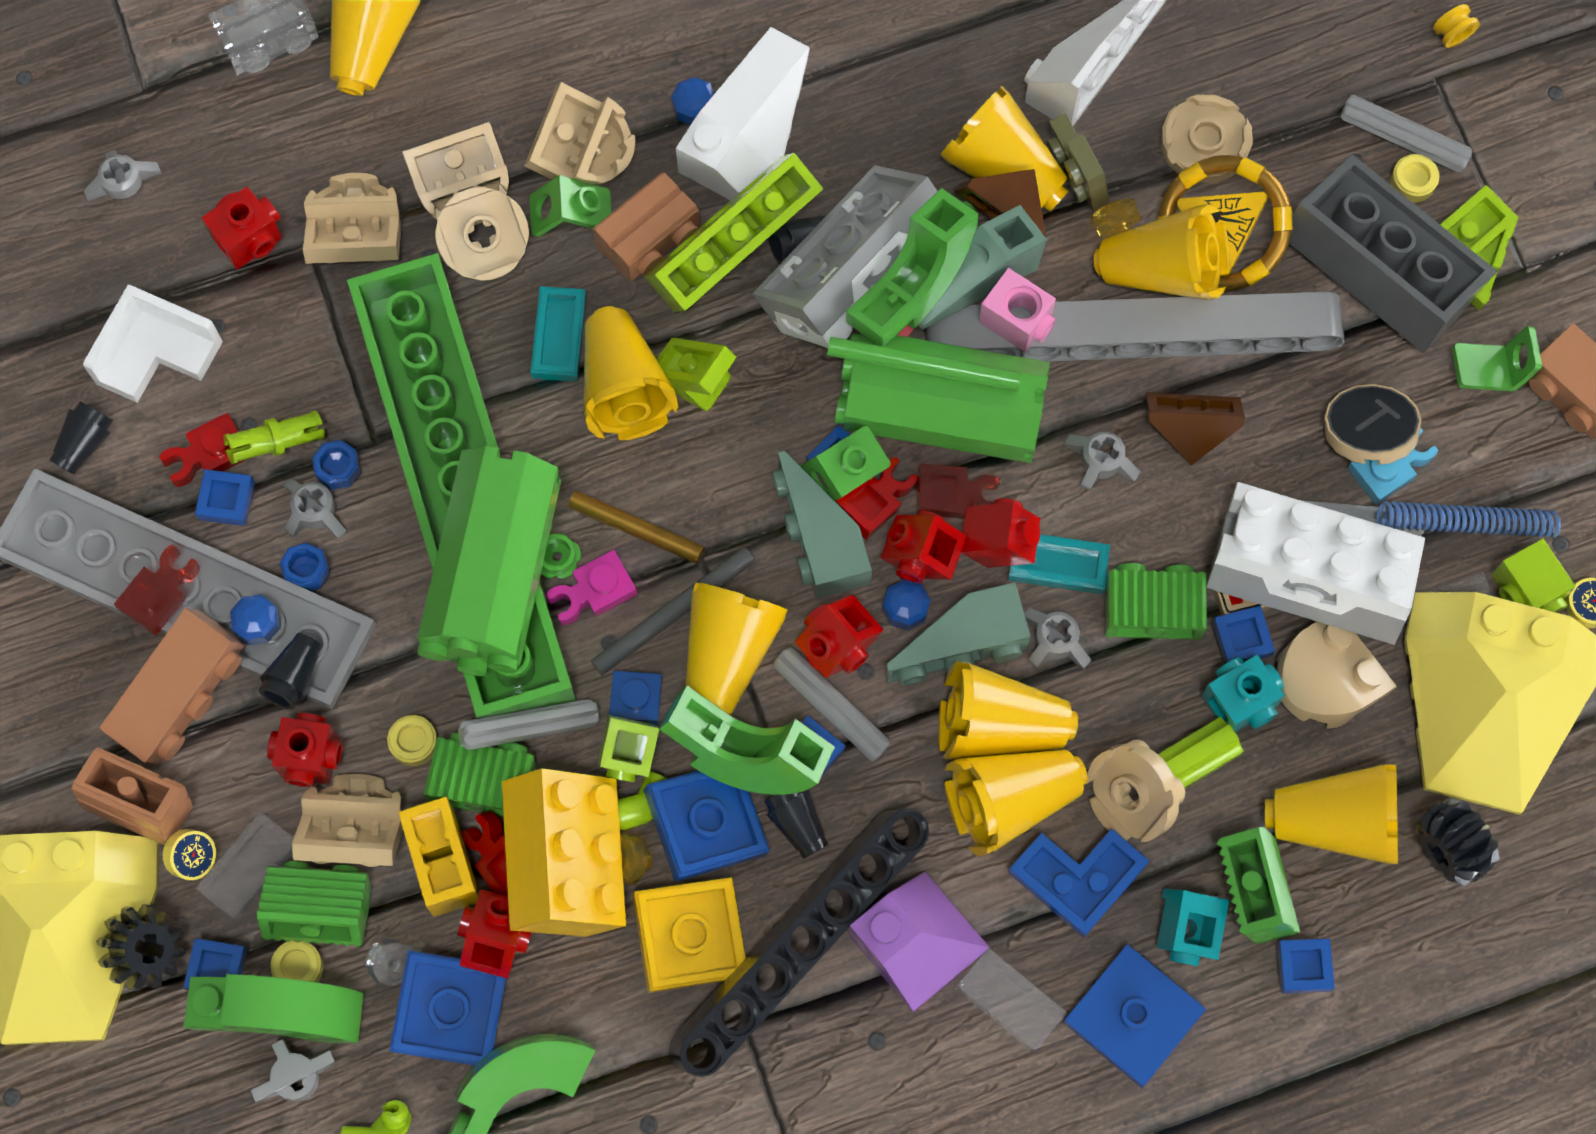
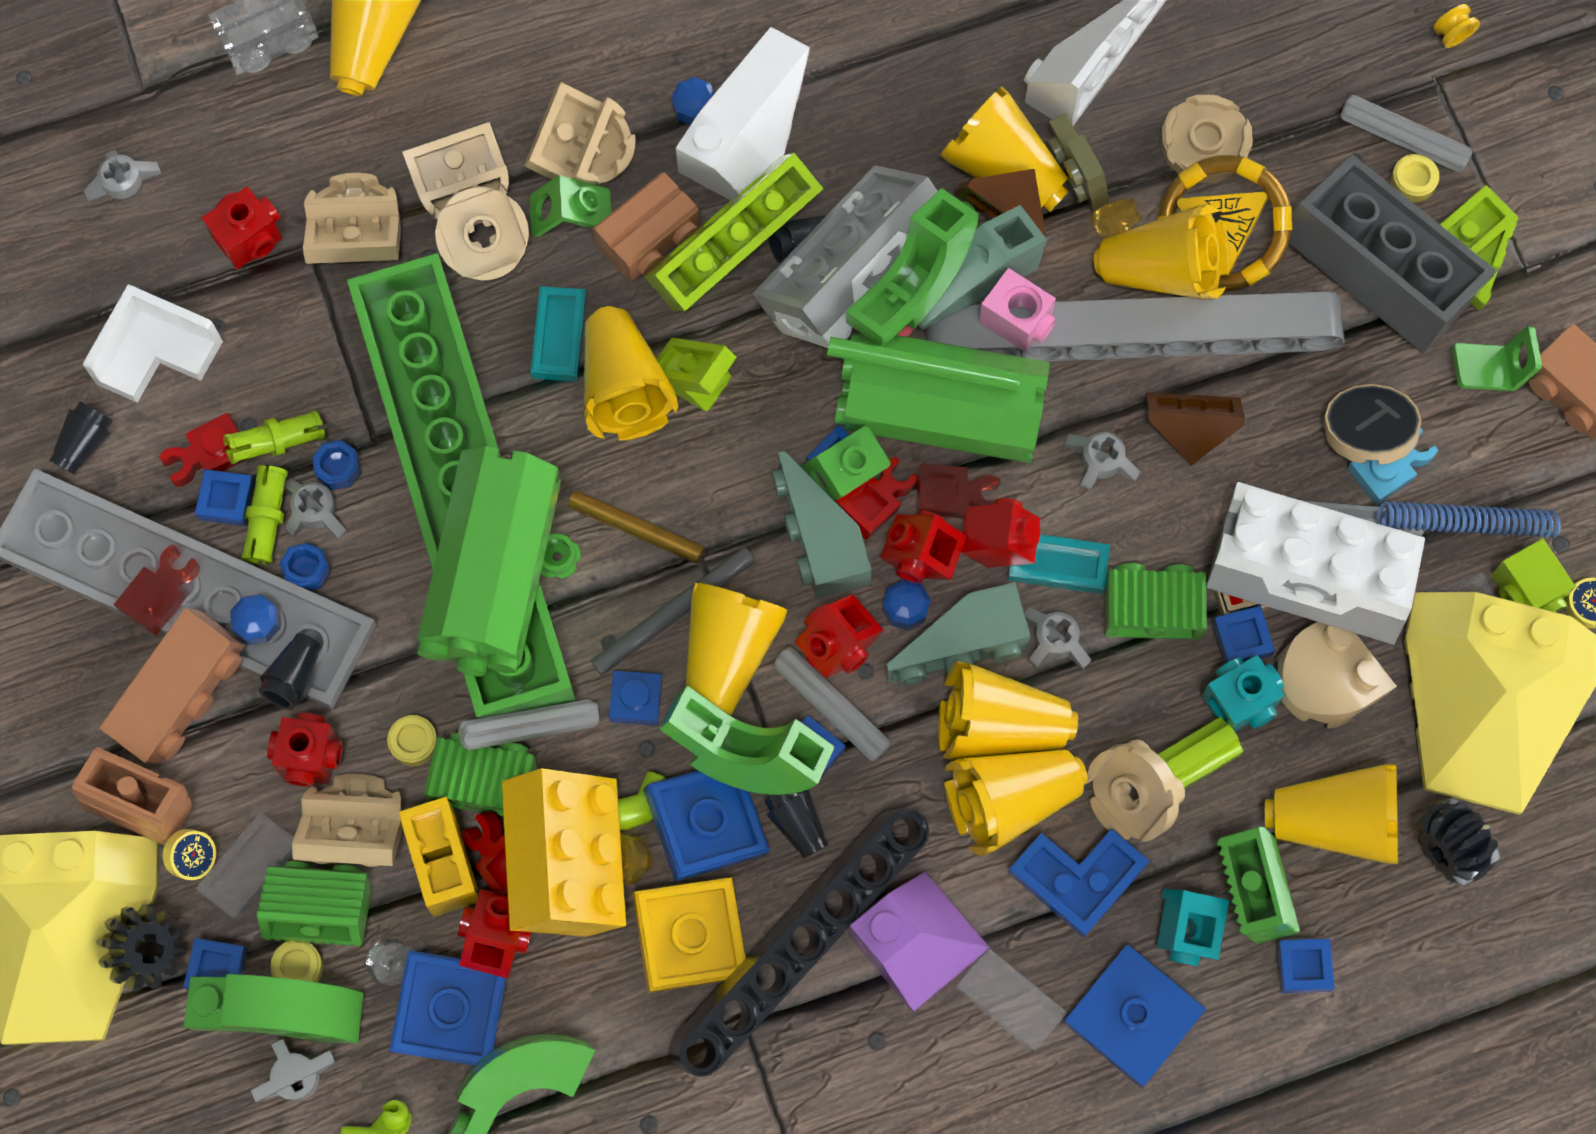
dark pink plate [546,550,638,626] -> none
lime brick [597,714,659,782] -> none
none -> lime pin [241,465,288,566]

